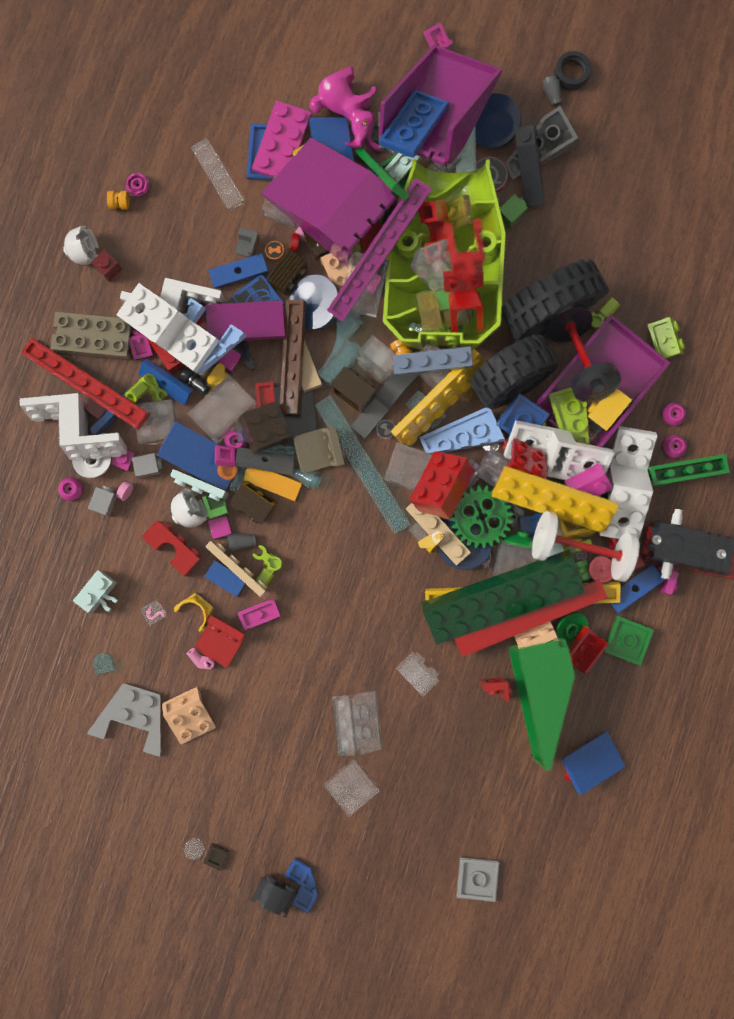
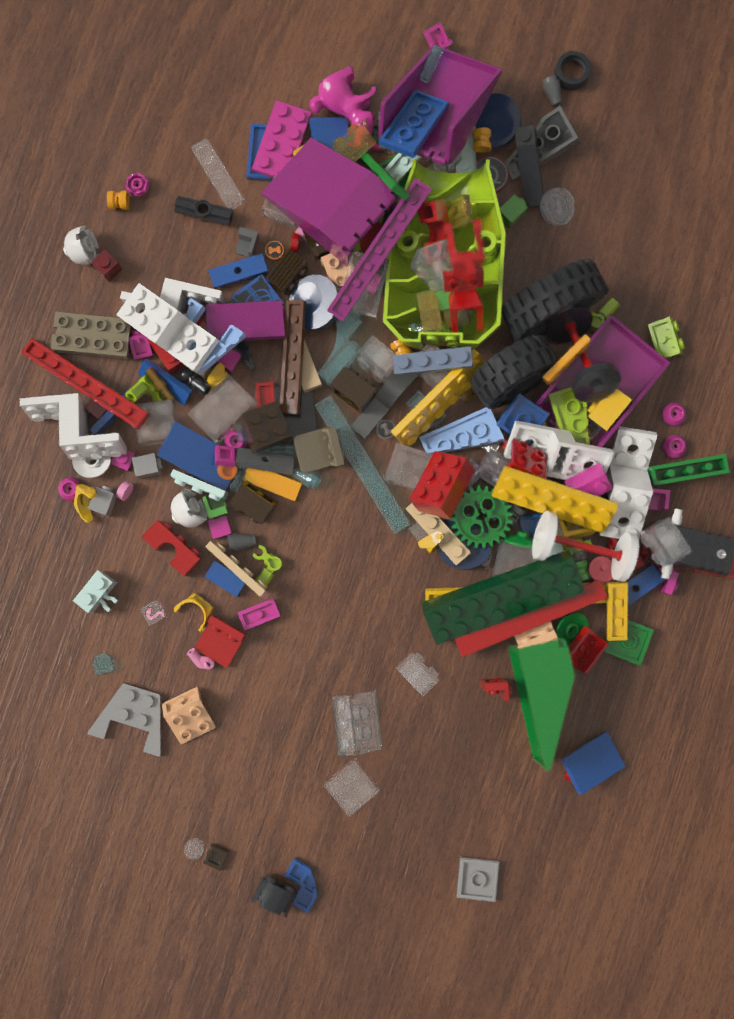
none -> yellow helmet [74,484,97,523]
none -> pearl gold bar [145,367,175,402]
none -> black piece [174,196,234,226]
none -> clear yellow bracket [331,123,377,162]
none -> clear light blue axle [419,45,443,83]
none -> light orange wheel [472,128,491,153]
none -> clear tile [540,187,575,226]
none -> light orange tile [543,334,590,385]
none -> yellow tile [607,582,628,641]
none -> clear brick [640,517,692,566]
none -> dark pink panel [648,488,670,511]

